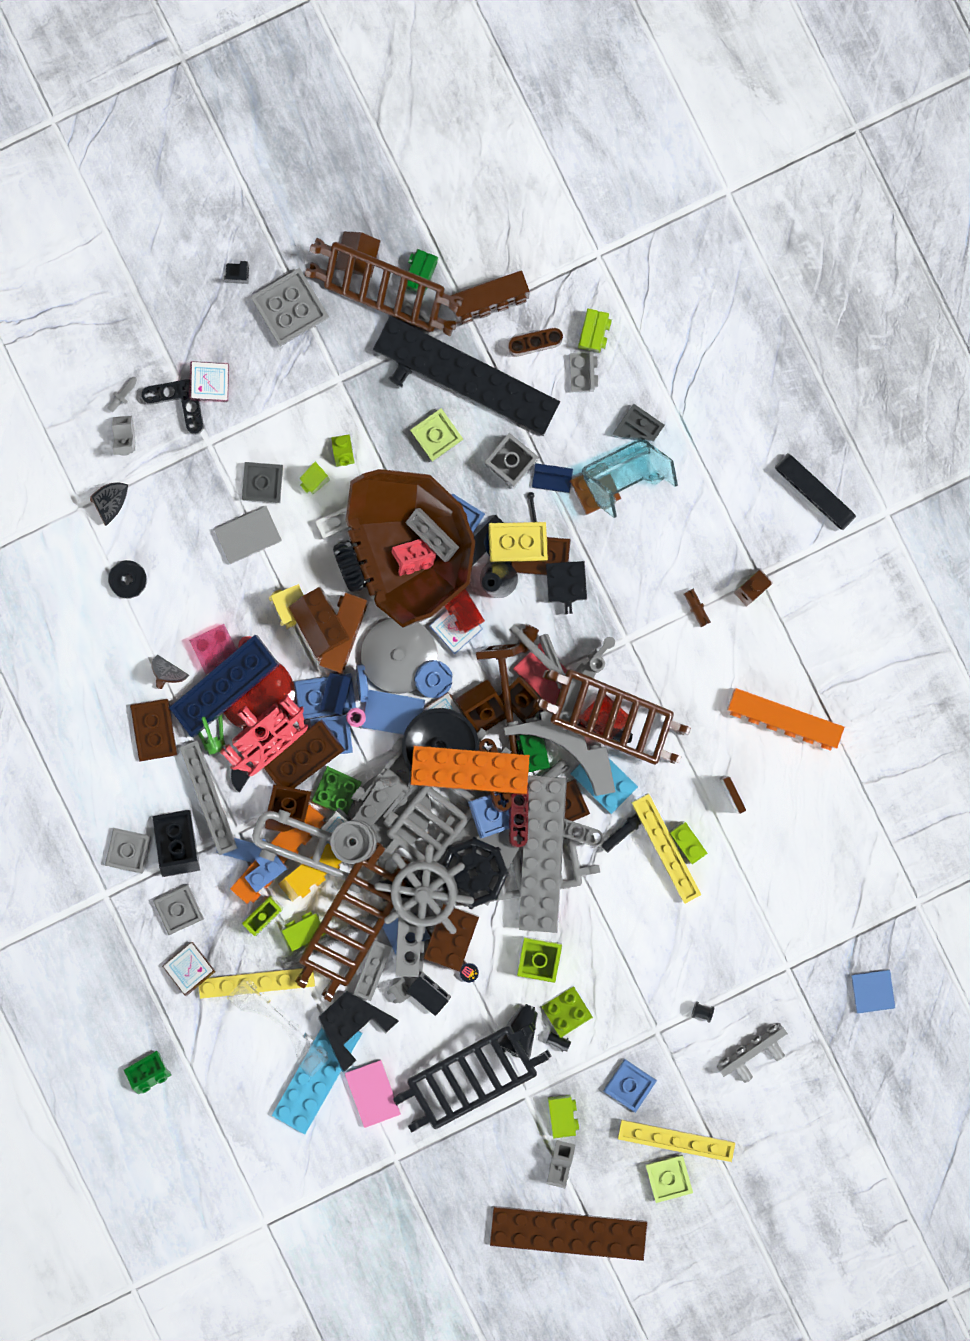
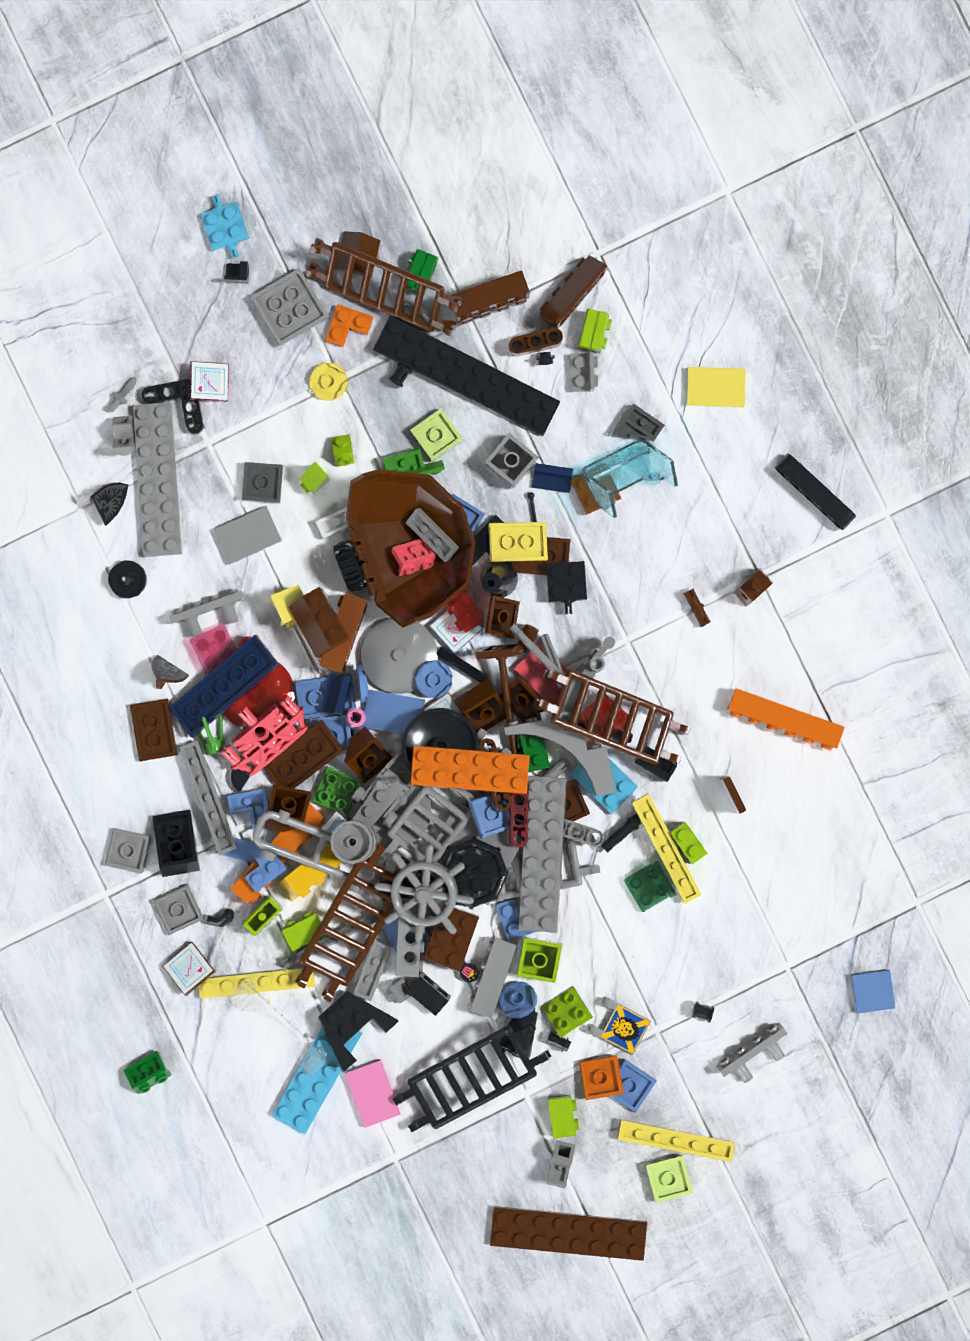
none -> light grey plate [133,402,182,558]
none -> light grey plate [169,589,246,638]
none -> medium azure plate [201,194,250,258]
none -> black arm [206,908,234,927]
none -> medium blue plate [227,789,268,830]
none -> light yellow tile [309,362,347,401]
none -> orange plate [325,304,374,347]
none -> reddish brown slope [344,726,393,783]
none -> bright green bracket [383,447,445,475]
none -> black axle [437,647,488,683]
none -> light grey brick [468,937,517,1019]
none -> reddish brown slope [485,595,520,639]
none -> medium blue plate [496,899,537,941]
none -> medium blue tile [499,981,538,1018]
none -> black plate [536,352,555,365]
none -> reddish brown slope [539,255,608,329]
none -> orange tile [579,1055,624,1100]
none -> flag [588,997,651,1055]
none -> clear green bracket [624,860,677,912]
none -> black hinge [634,745,677,782]
none -> light yellow tile [687,367,746,408]

